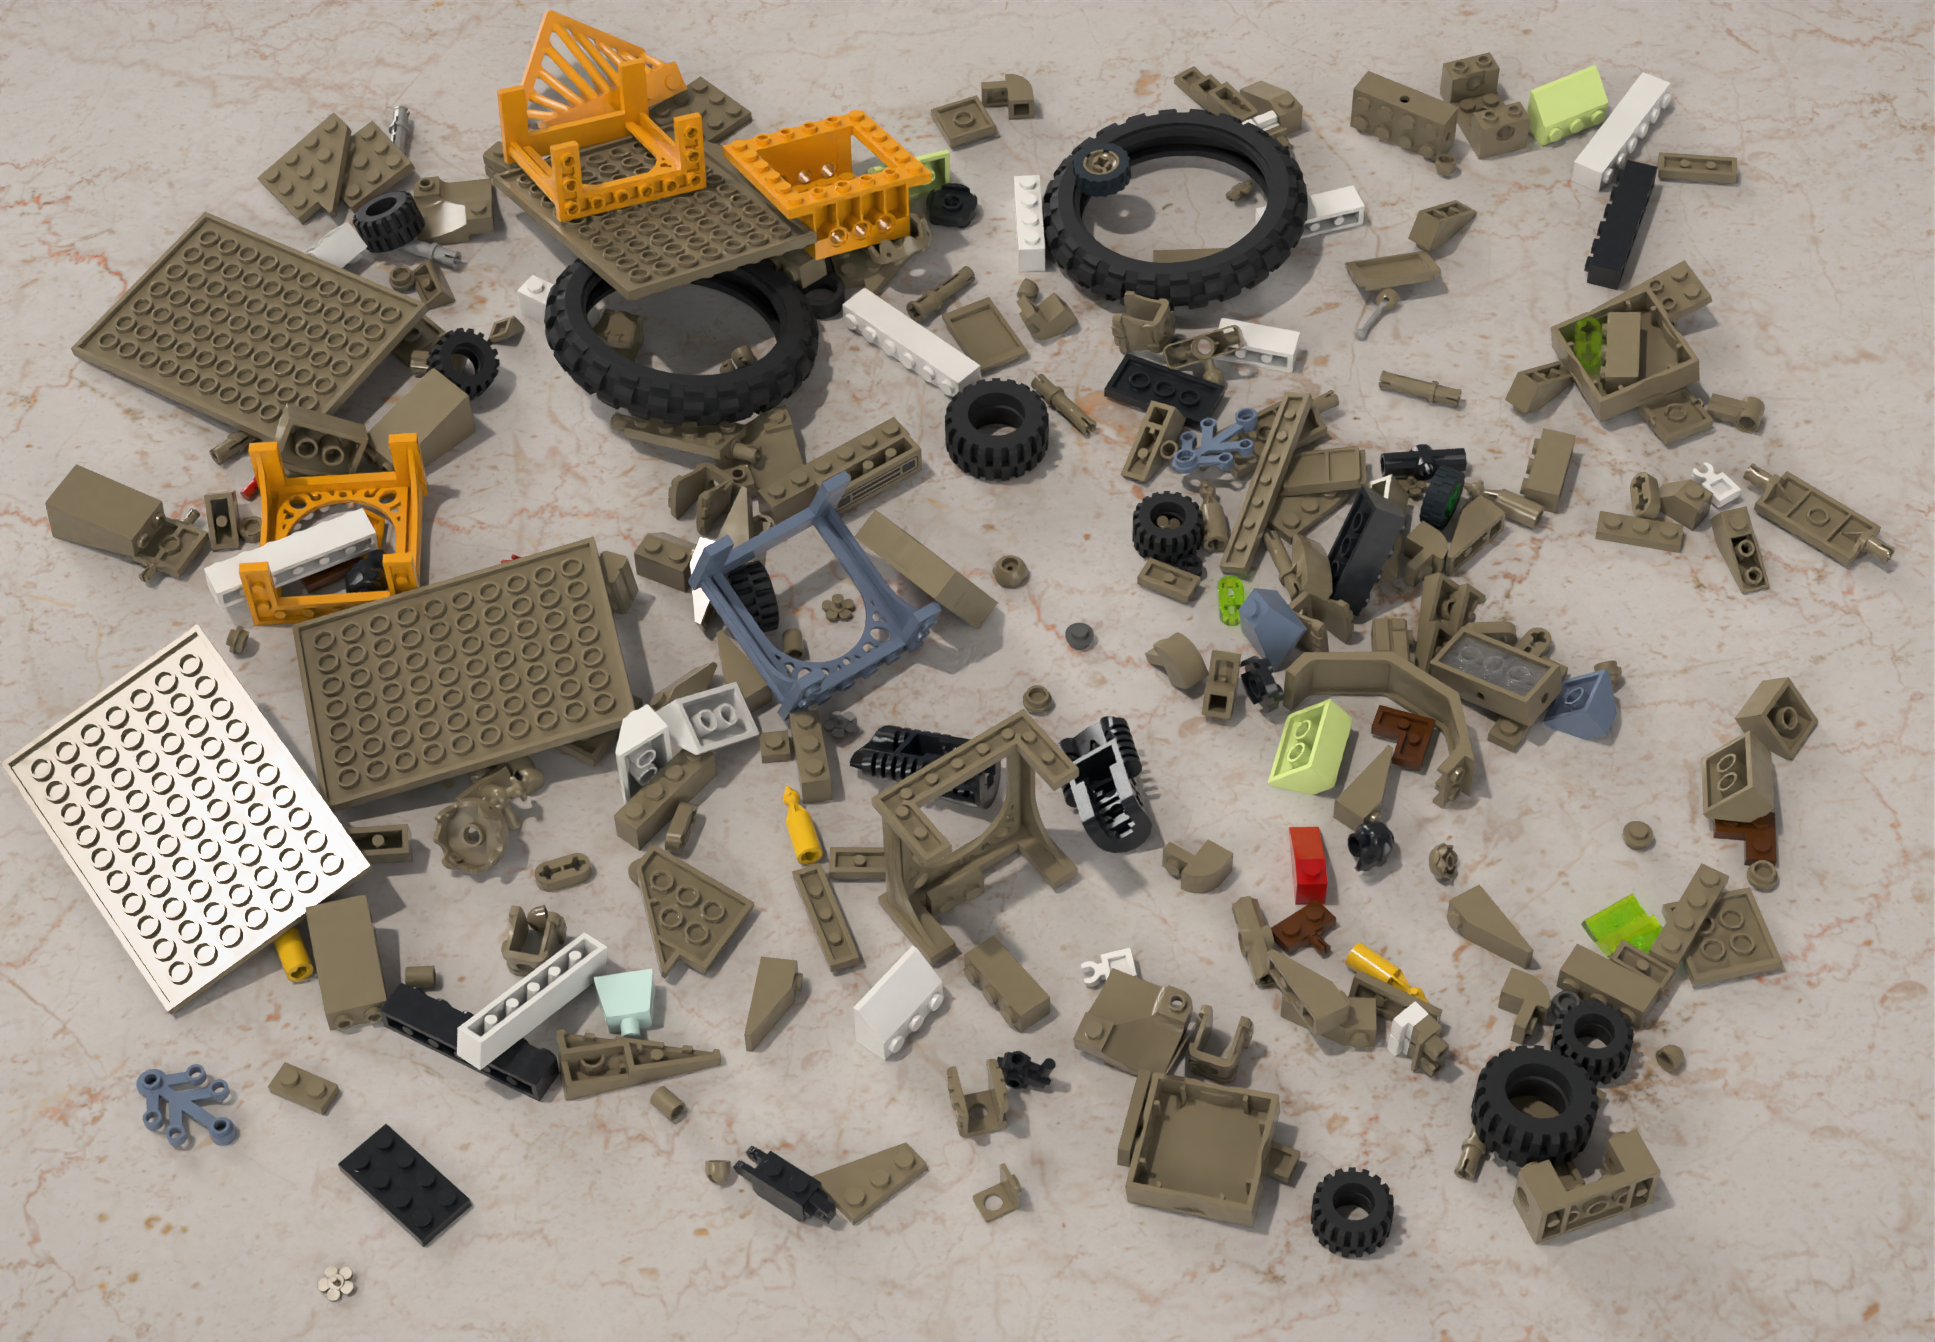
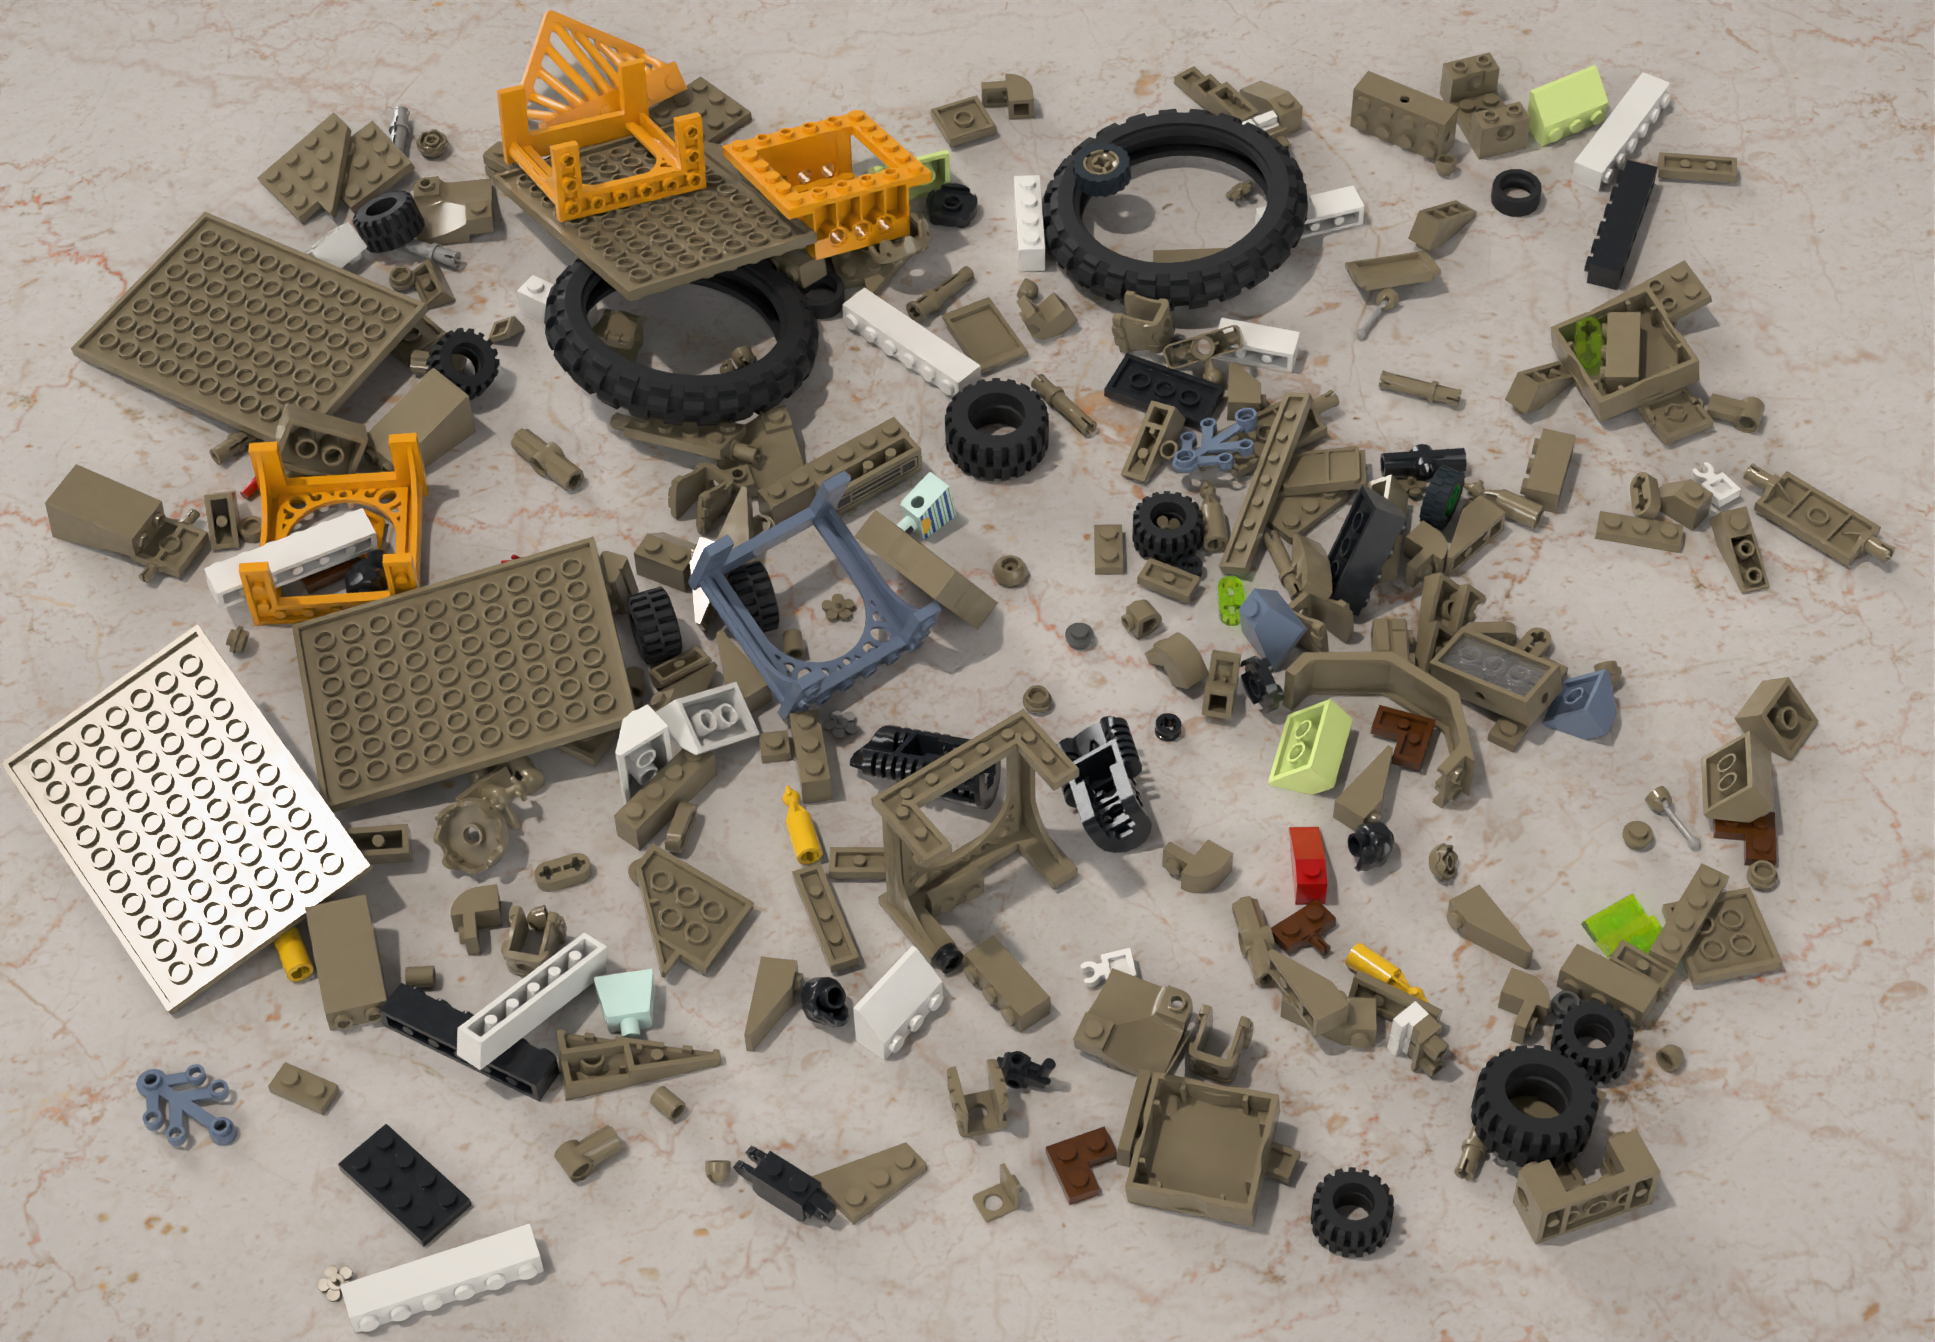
none -> white brick [340,1224,544,1333]
none -> dark tan plate [416,129,448,158]
none -> dark tan brick [450,884,503,956]
none -> dark tan piece [511,428,584,491]
none -> dark tan piece [554,1125,623,1182]
none -> black tyre [626,586,682,664]
none -> dark tan hinge [626,666,644,698]
none -> dark tan slope [648,645,712,688]
none -> black head [801,977,850,1027]
none -> light aqua torso [896,472,956,539]
none -> black bush [933,943,964,973]
none -> reddish brown plate [1046,1126,1117,1205]
none -> dark tan plate [1094,524,1123,575]
none -> dark tan plate [1121,599,1162,640]
none -> black bush [1155,713,1182,742]
none -> dark tan slope [1227,362,1266,421]
none -> black tyre [1491,169,1542,217]
none -> hinge [1645,786,1700,849]

